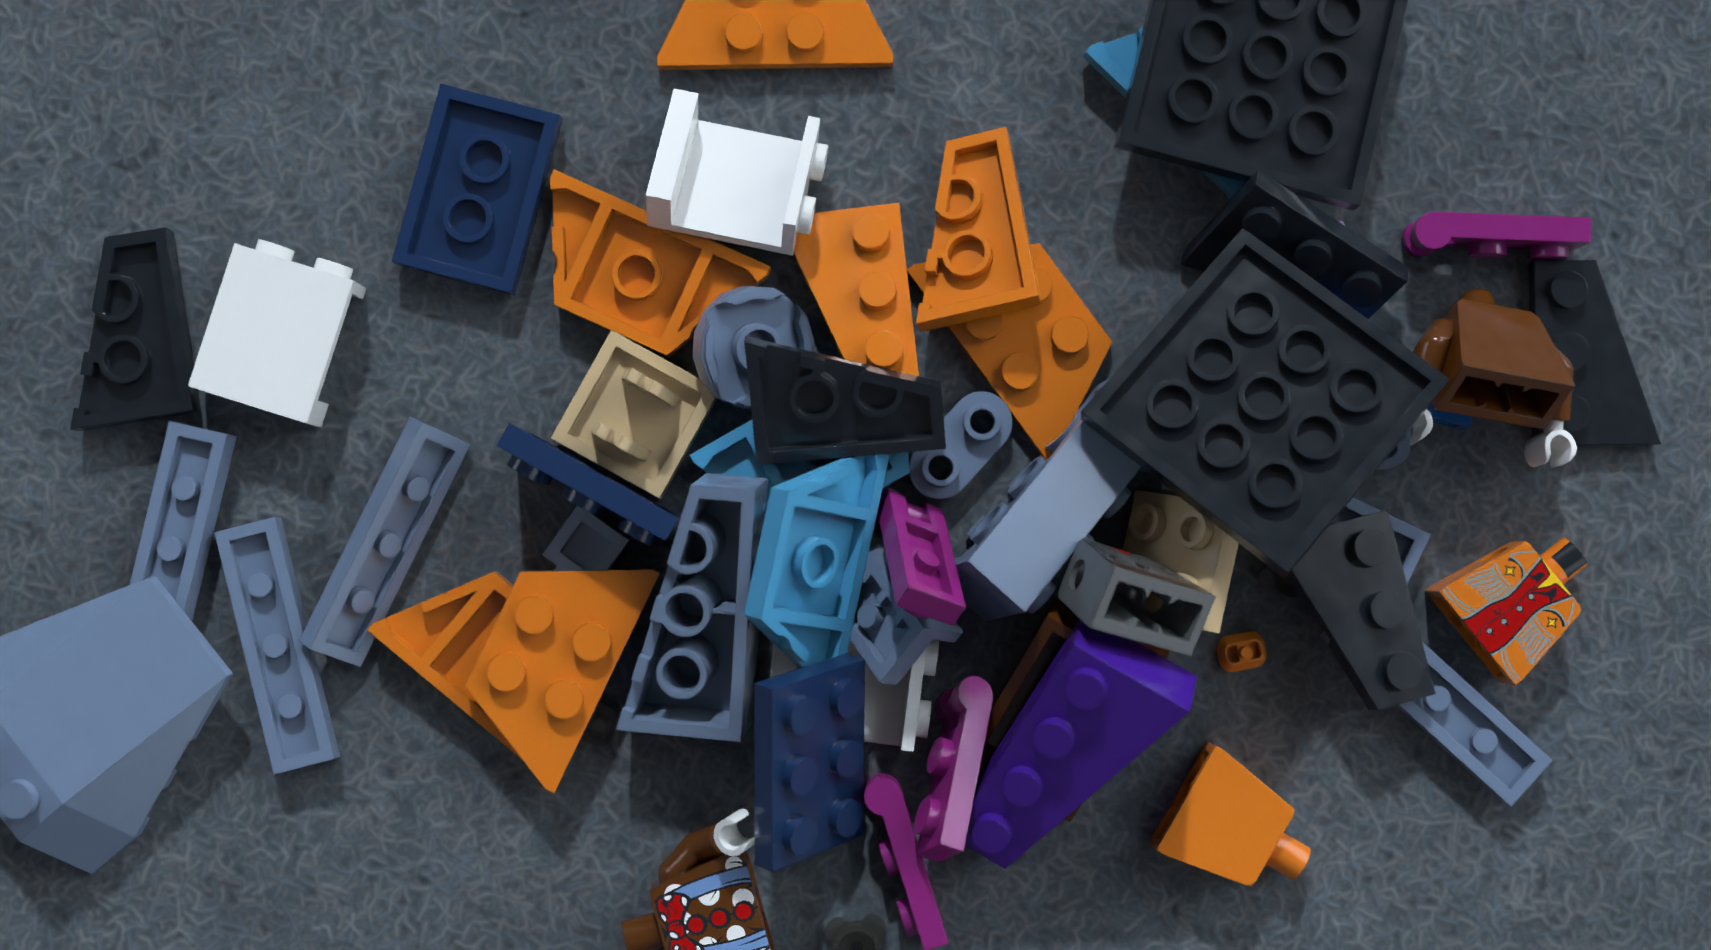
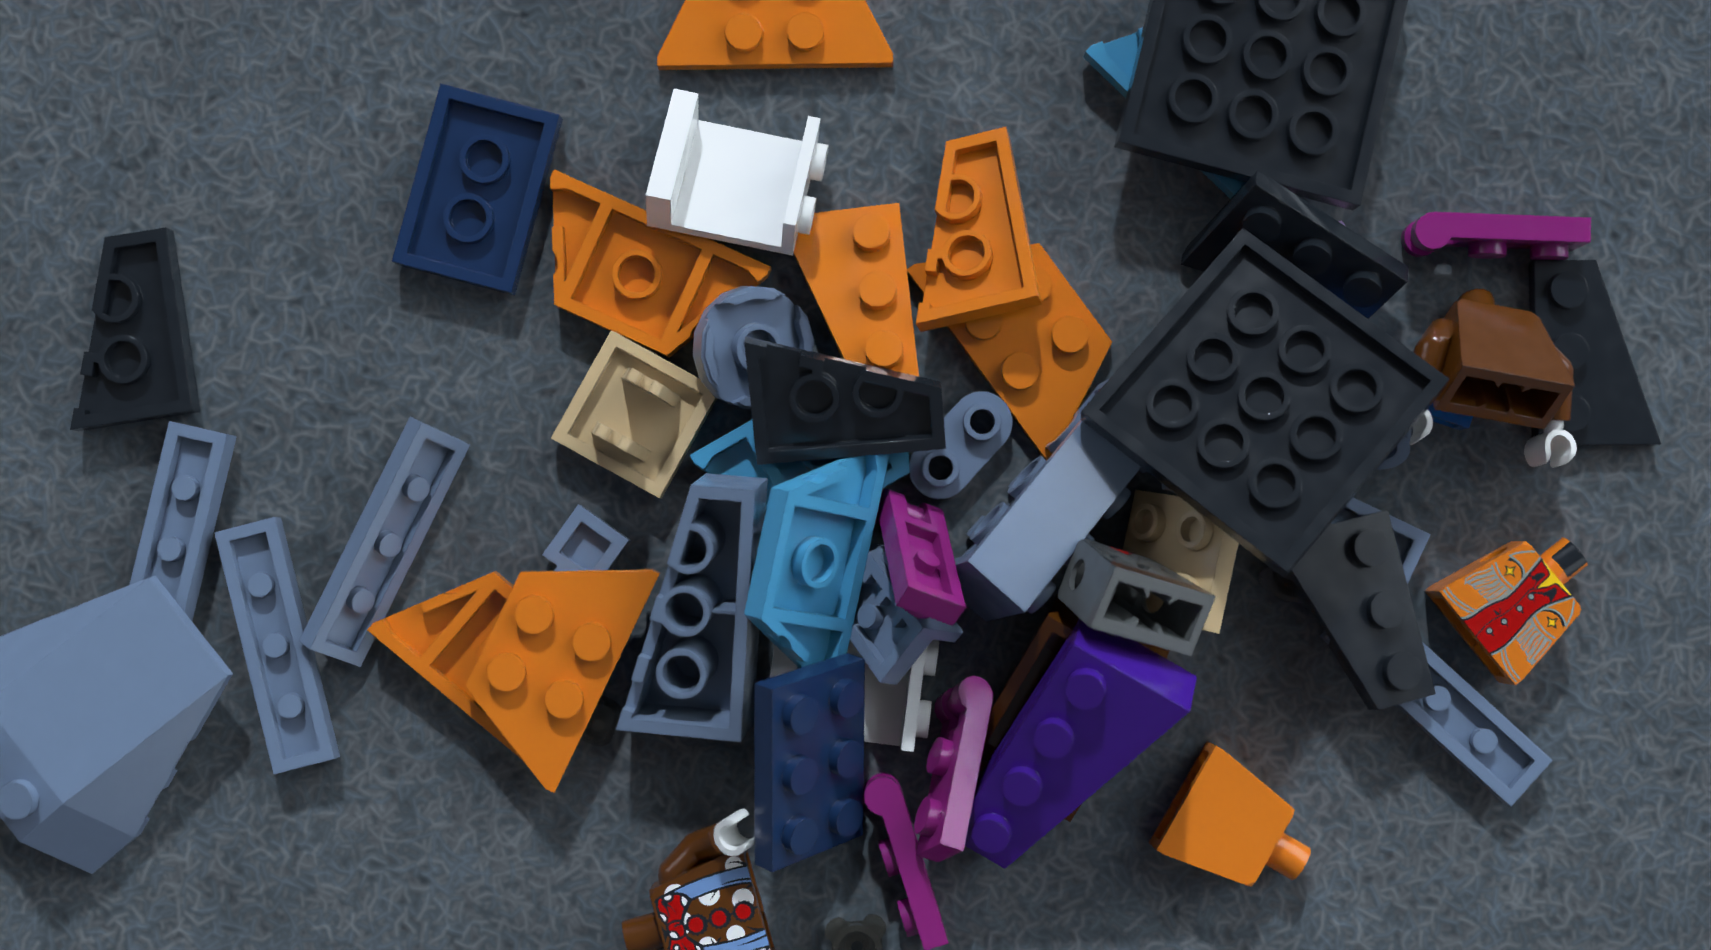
white panel [188,239,366,427] -> none
dark blue plate [496,423,681,547] -> none
orange rock [1216,631,1267,672] -> none

